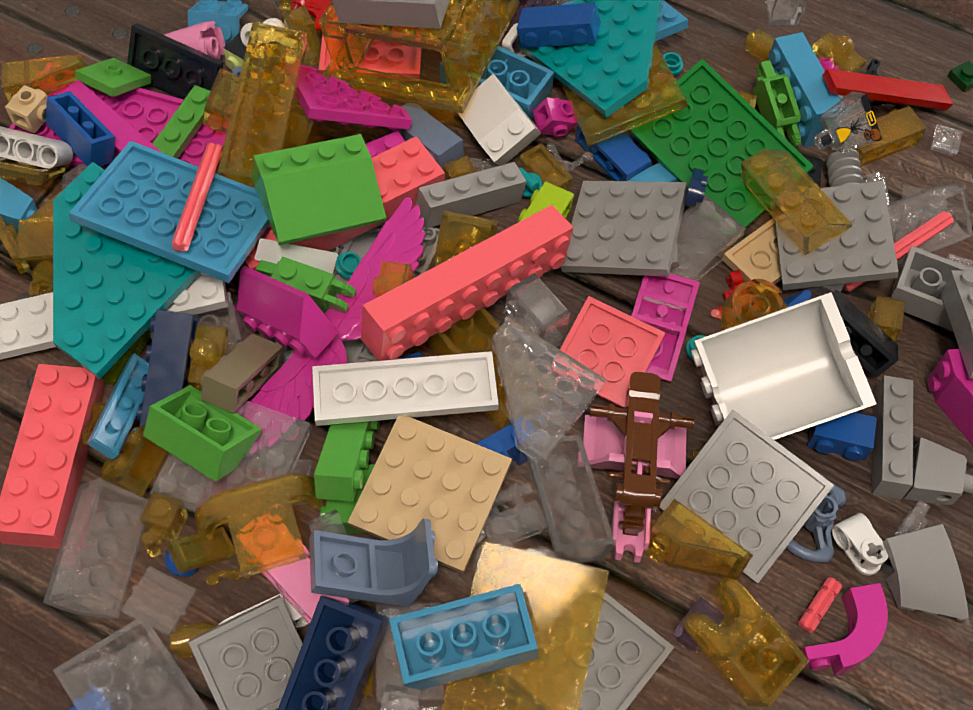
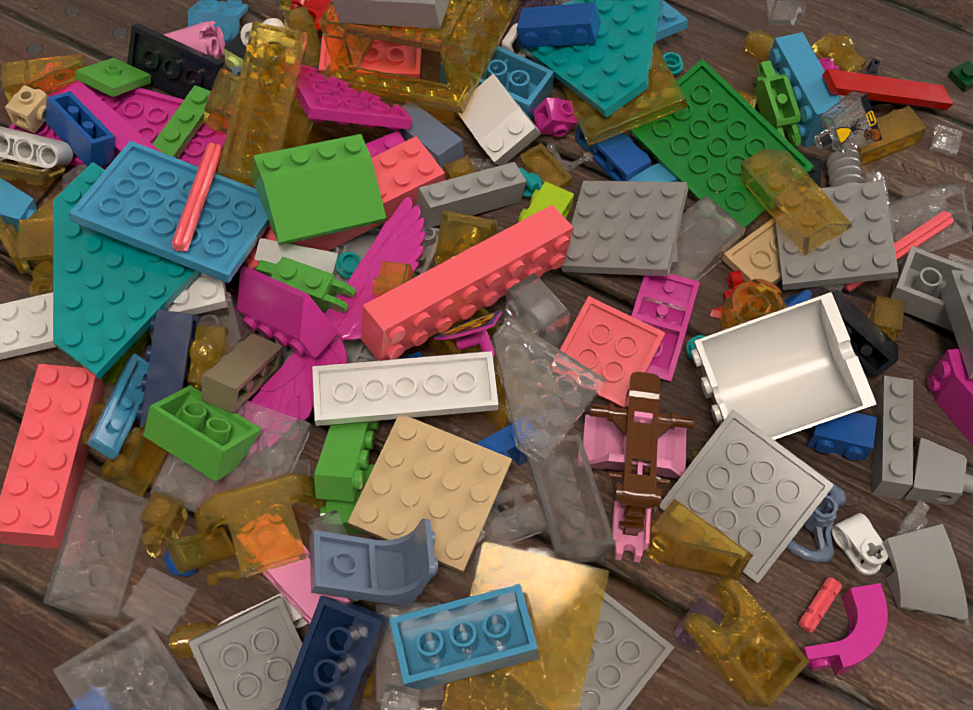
dark blue plate [685,168,708,208] -> none
none -> shield [434,310,502,355]

